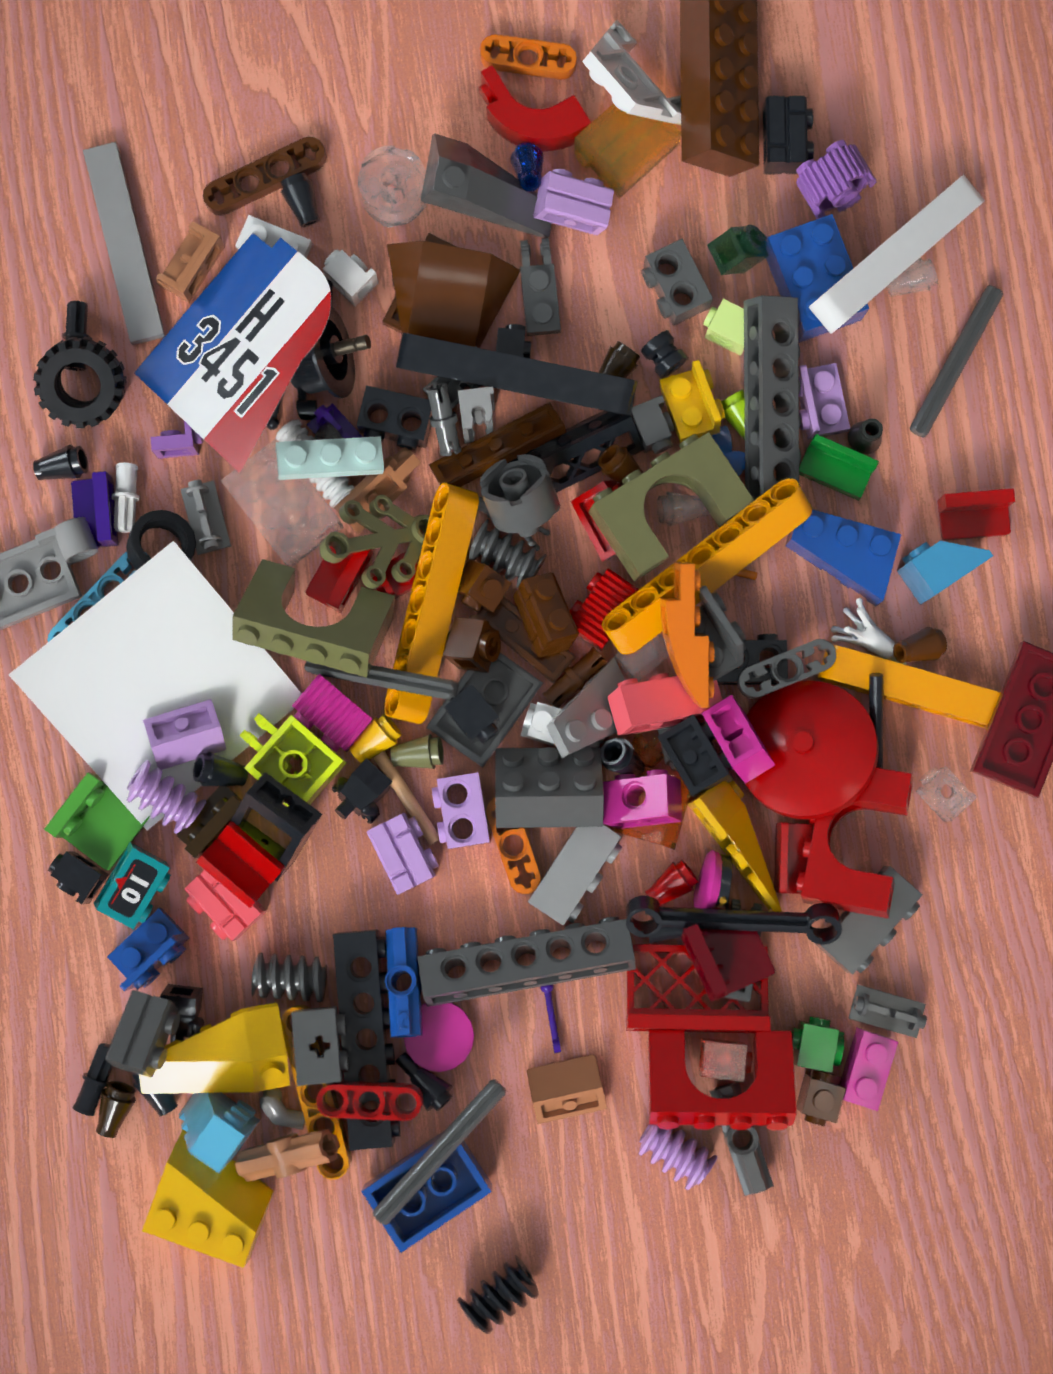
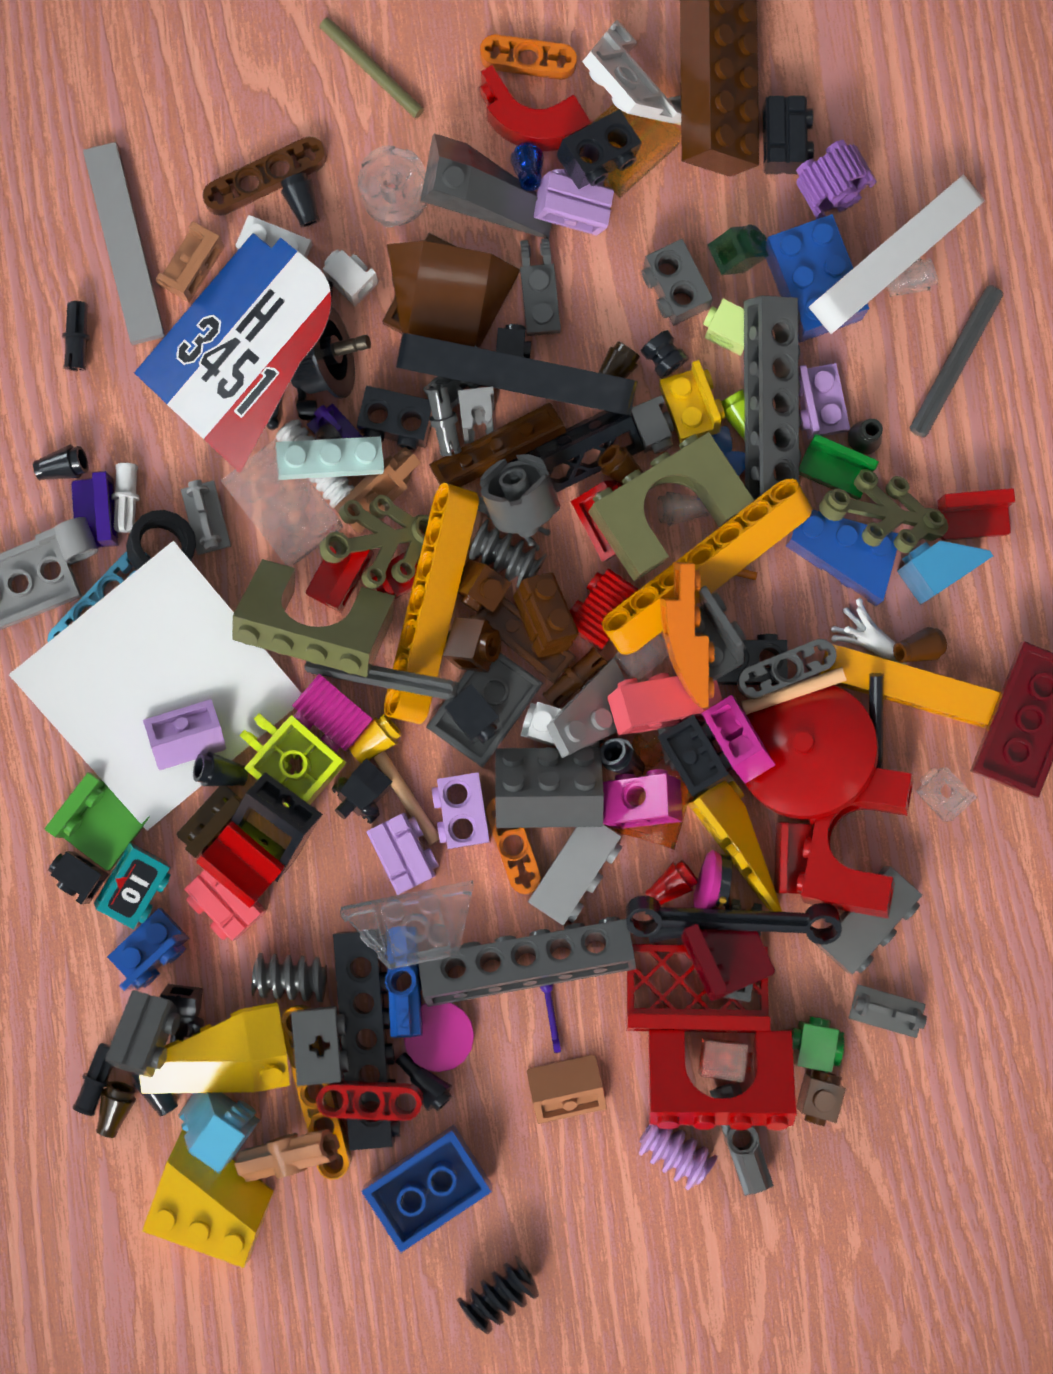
black tyre [33,336,127,428] -> none
lavender piece [127,760,206,834] -> none
medium lavender bracket [151,421,204,459] -> none
light grey arm [260,1088,305,1130] -> none
dark grey axle [372,1079,506,1225] -> none
olive cone [391,734,444,769] -> none
dark pink brick [840,1027,898,1111] -> none
none -> olive bar [319,17,424,119]
none -> clear wing [340,880,474,970]
none -> black brick [556,109,642,189]
none -> light nougat bar [742,667,847,715]
none -> olive plant [819,469,948,553]

